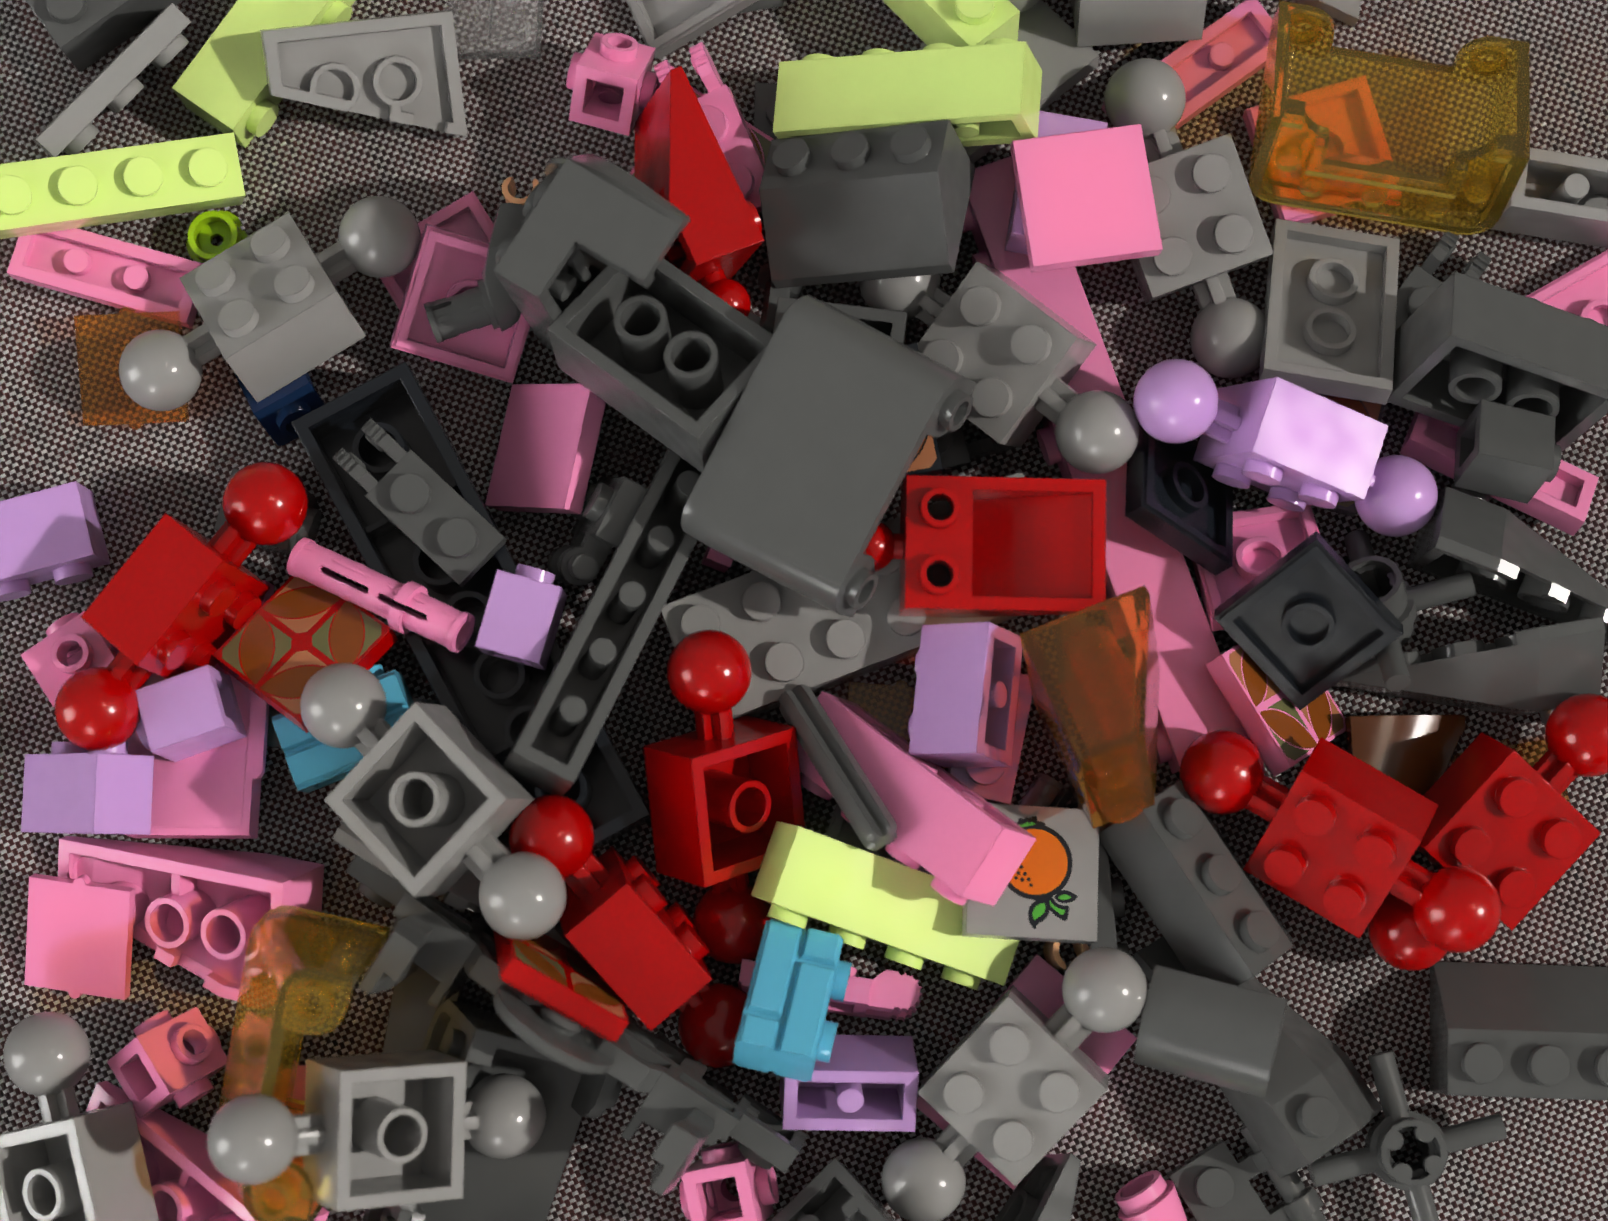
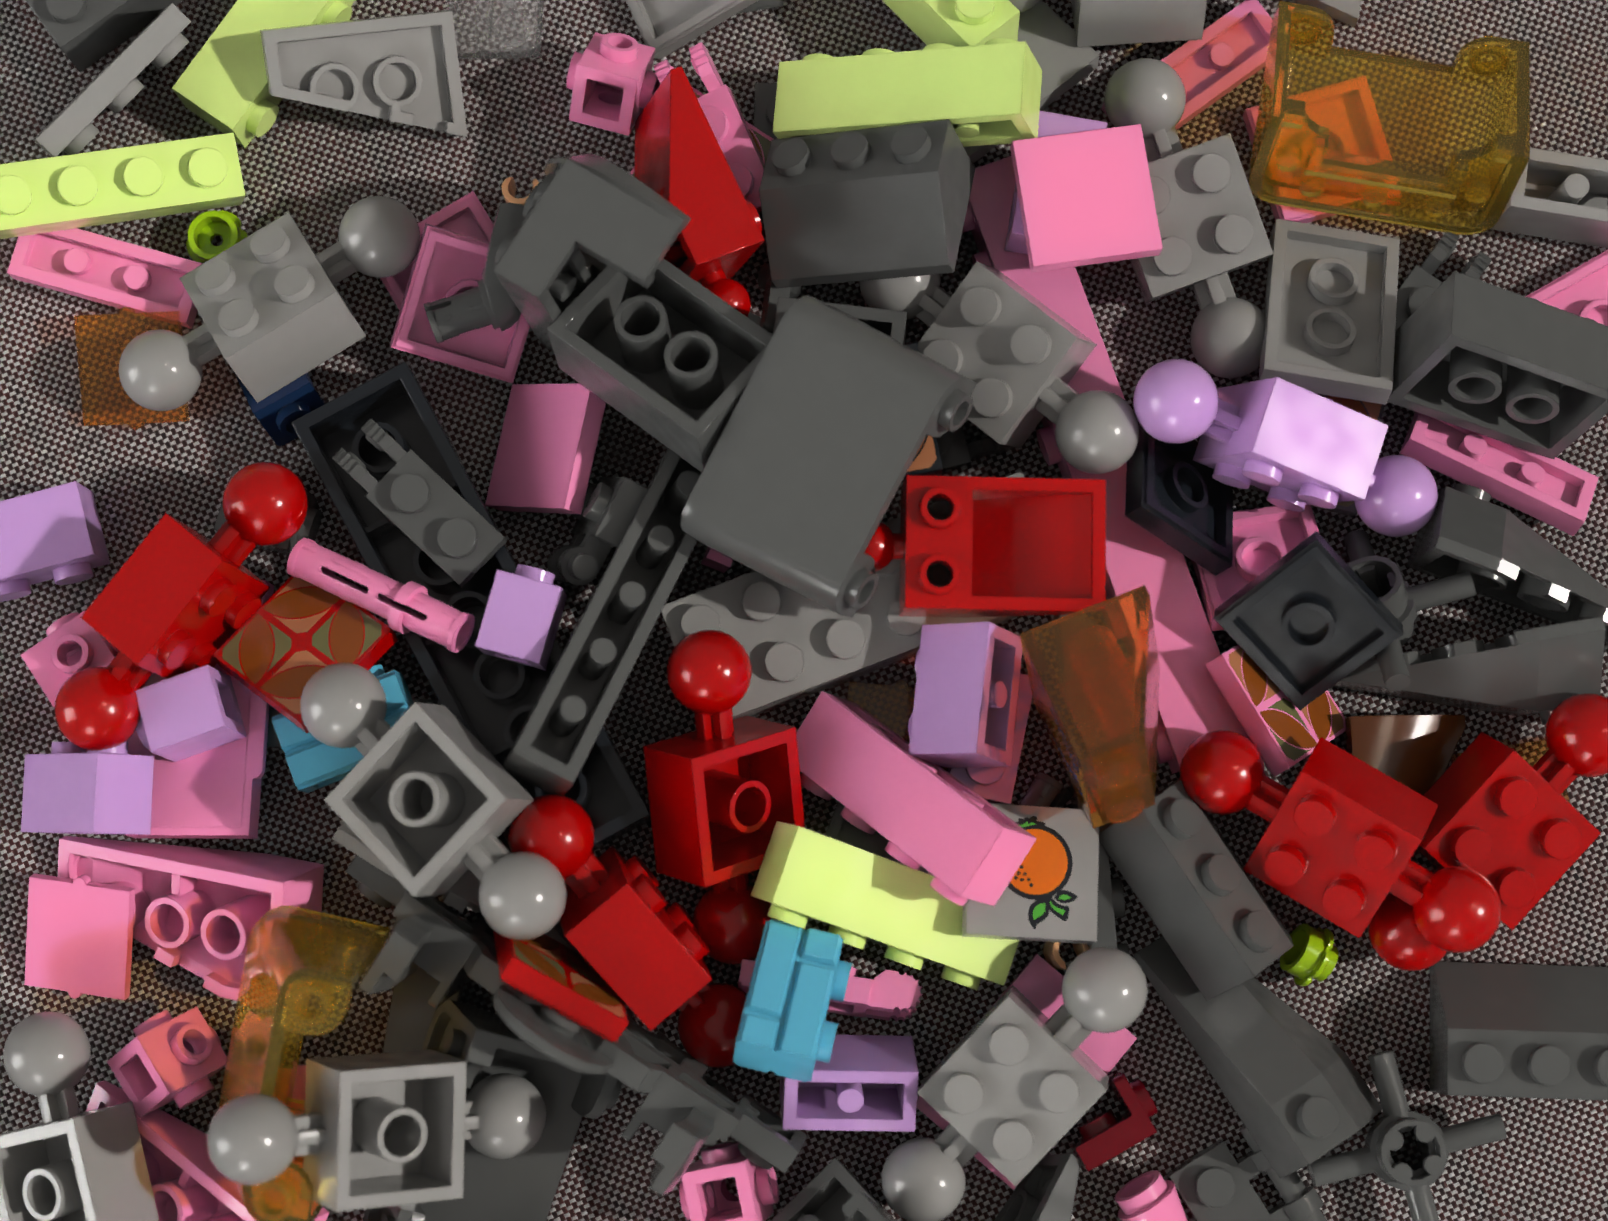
dark grey axle [779,684,897,851] -> none
dark grey brick [1134,965,1287,1098] -> none
dark grey brick [1454,399,1562,504] -> none
none -> dark red bracket [1070,1072,1158,1172]
none -> lime plate [1280,924,1339,987]

